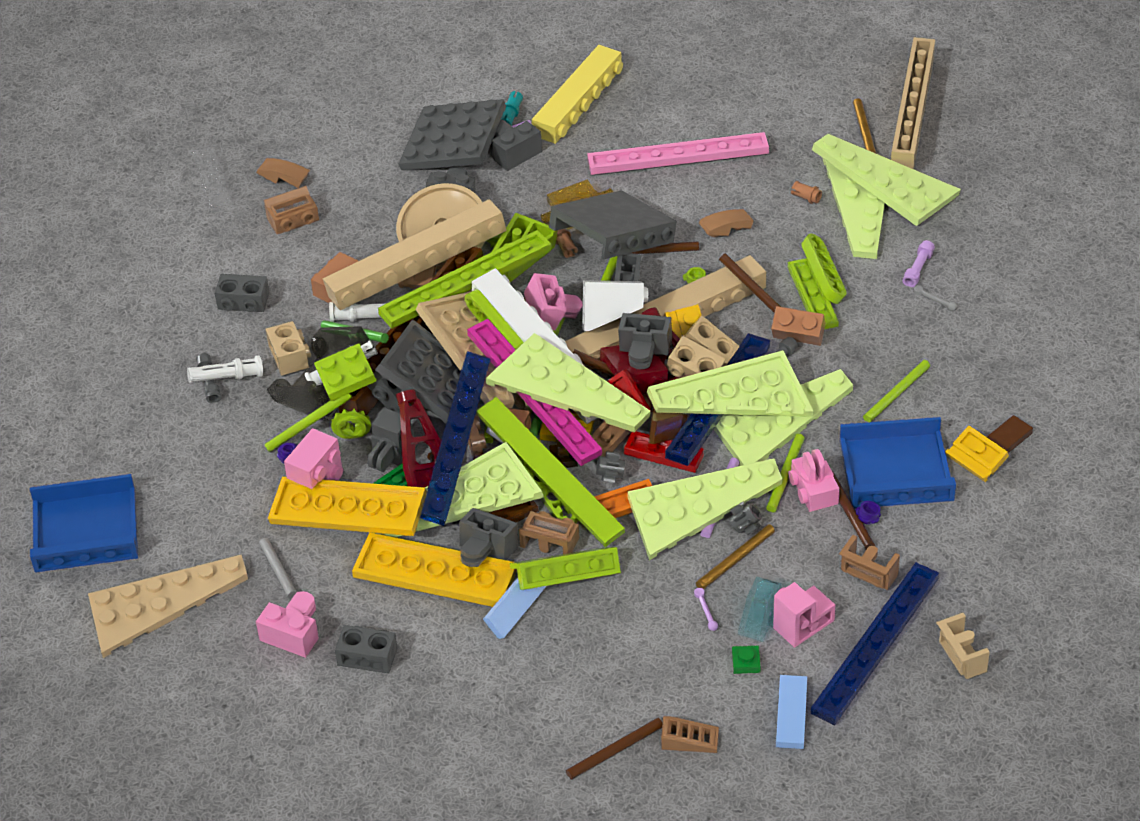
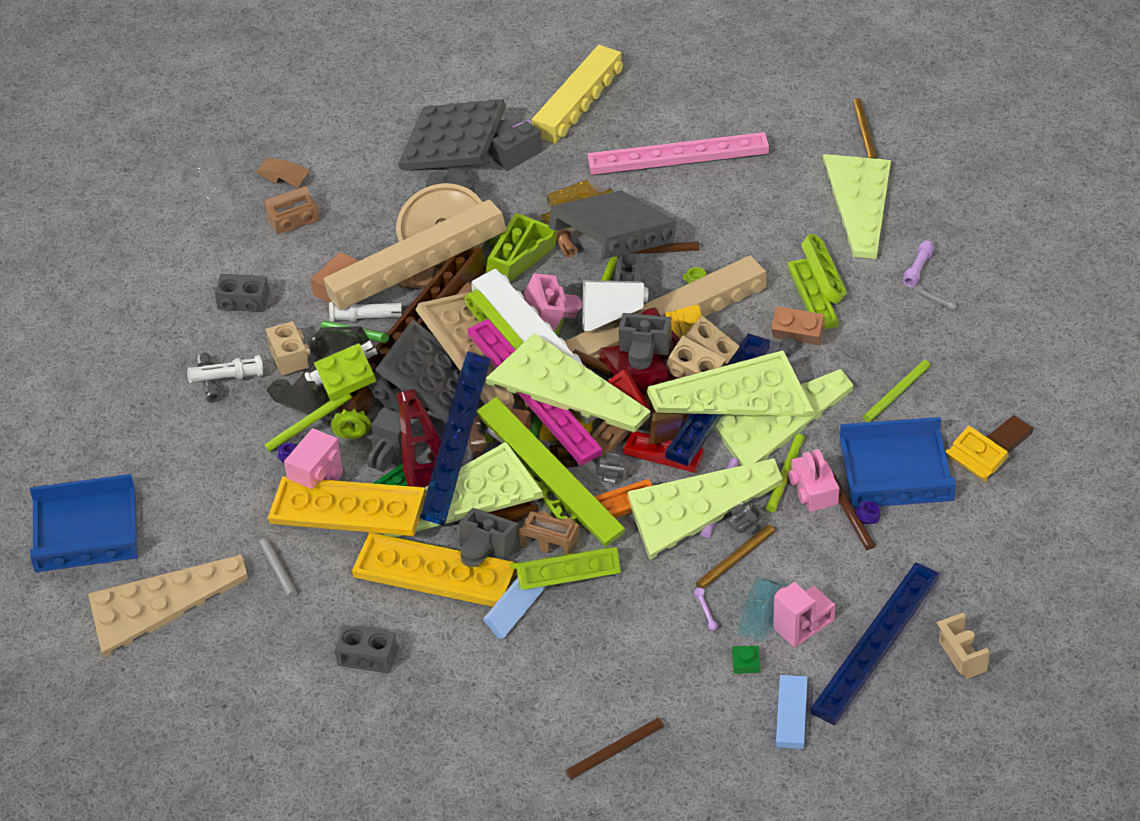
bright pink brick [256,591,319,658] -> none
lime plate [378,230,551,329] -> none
teal pin [501,91,523,126] -> none
medium nougat slope [661,716,719,753] -> none
medium nougat slope [699,209,754,237] -> none
reddish brown bar [719,253,781,314] -> none
nougat pin [791,181,822,204] -> none
yellowish green wing [812,134,961,226] -> none
medium nougat window [839,535,900,590] -> none
tan brick [891,37,935,169] -> none

